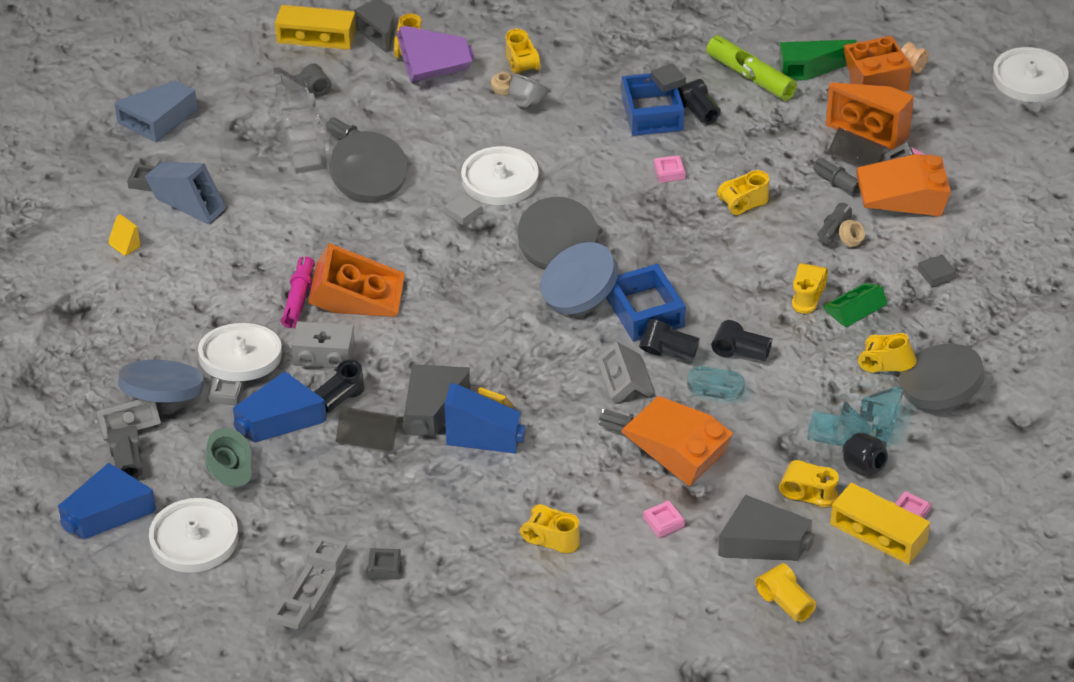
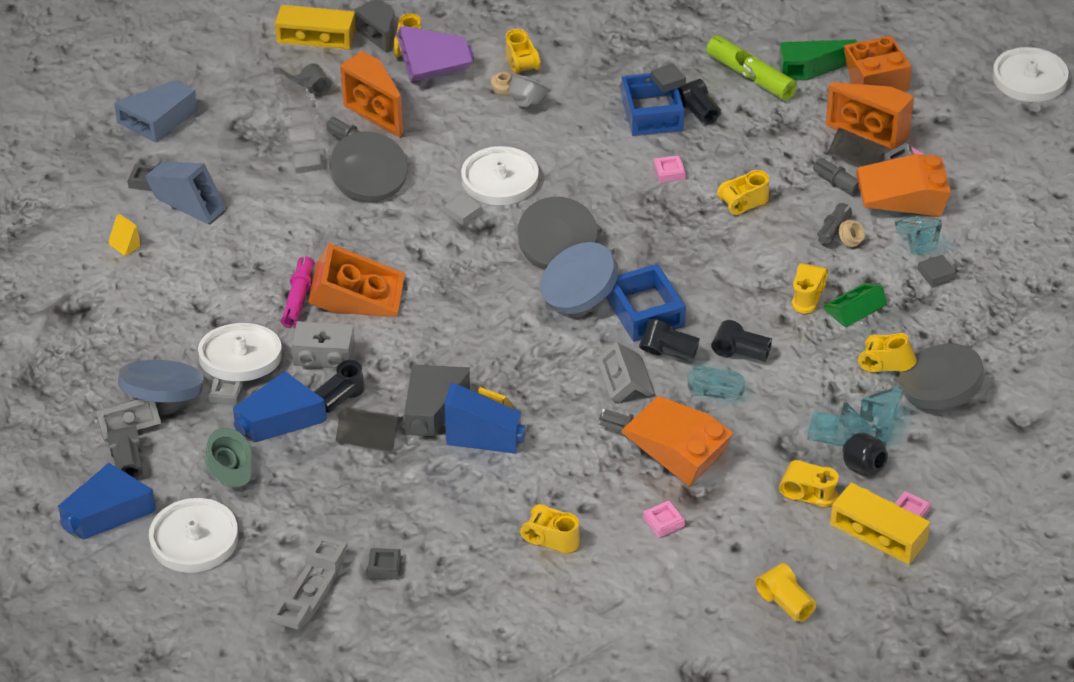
dark grey slope [718,495,815,561] -> none
light nougat wheel [901,42,929,73] -> none
none -> orange slope [340,50,403,138]
none -> clear light blue slope [894,216,942,255]

